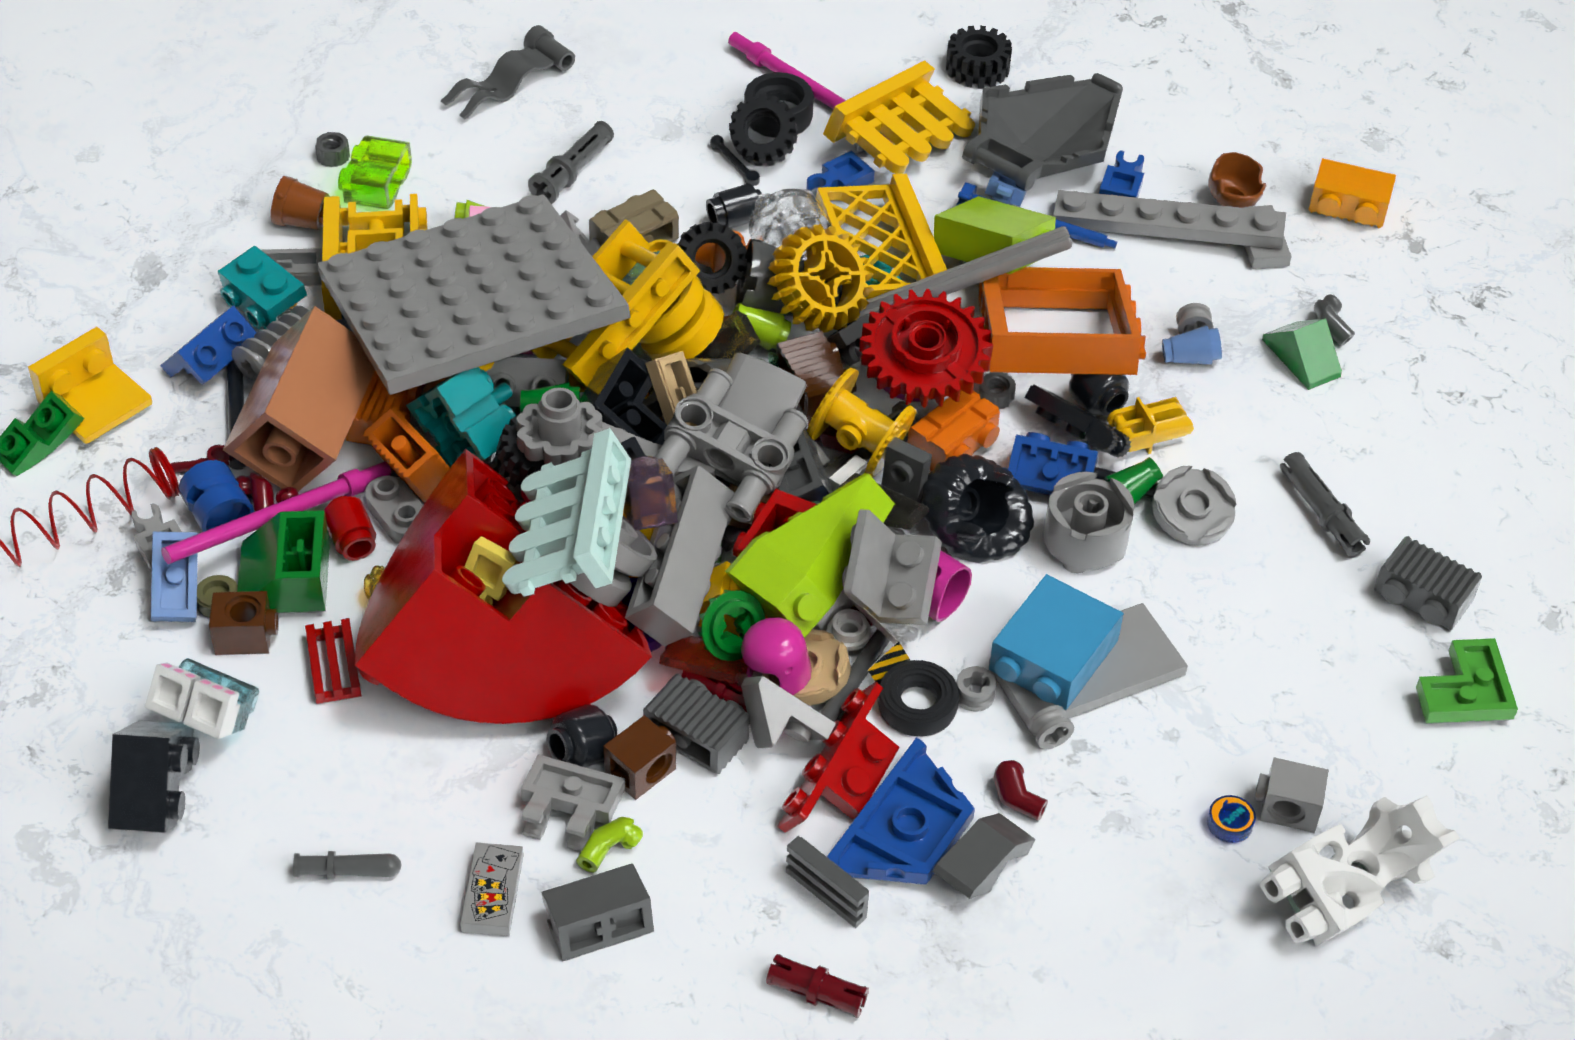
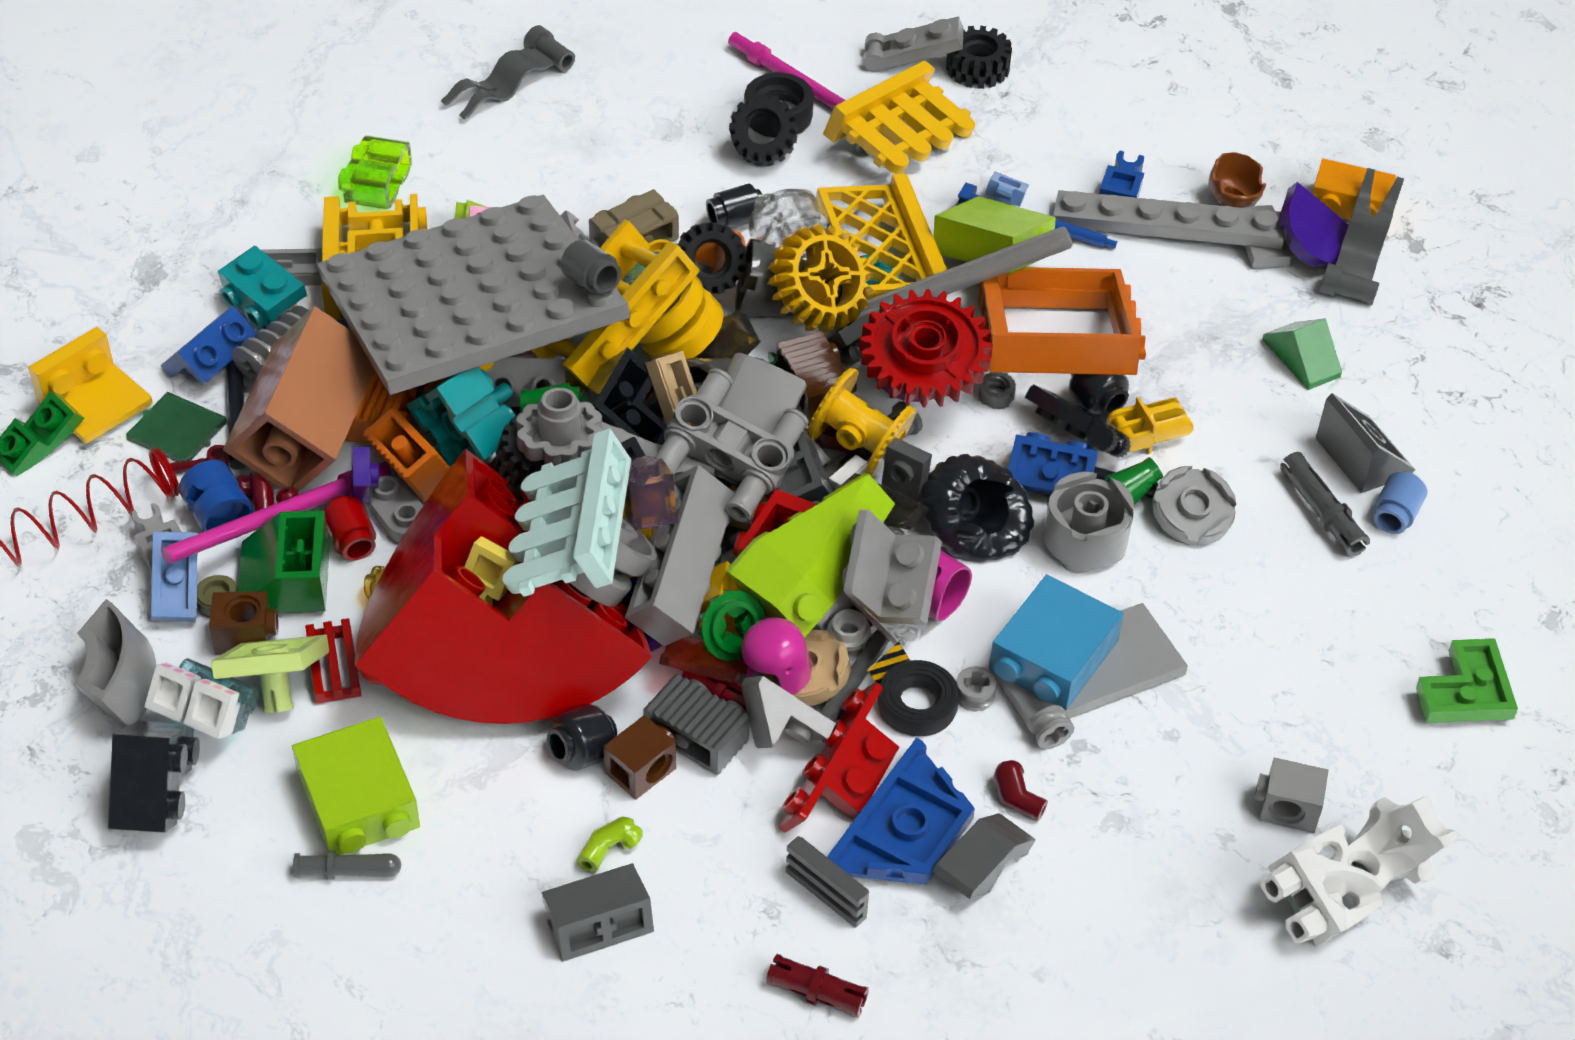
dark orange piece [271,176,330,230] -> none
dark grey axle [315,132,350,167] -> none
light grey tile [460,842,524,936] -> none
light grey plate [521,754,625,851] -> none
dark grey pin [528,121,614,204] -> none
black hinge [710,135,760,186] -> none
lime cone [729,303,792,351] -> none
blue plate [806,150,875,200] -> none
orange brick [907,390,1000,472] -> none
dark grey windscreen [962,73,1123,191] -> none
medium blue cone [1162,325,1222,365] -> none
light grey bush [1176,303,1214,334] -> none
clear blue tile [1207,795,1256,843] -> none
dark grey arm [1314,294,1355,347] -> none
dark grey brick [1374,536,1482,631] -> none
none -> light grey brick [74,599,156,727]
none -> clear green piece [126,391,227,462]
none -> yellowish green tile [211,635,329,713]
none -> lime brick [292,716,420,856]
none -> dark purple plate [351,447,379,504]
none -> dark grey brick [561,240,621,294]
none -> light grey plate [863,16,963,72]
none -> dark purple tile [1280,182,1349,268]
none -> dark grey slope [1316,393,1416,493]
none -> dark grey flag [1319,168,1405,305]
none -> medium blue brick [1373,472,1428,534]

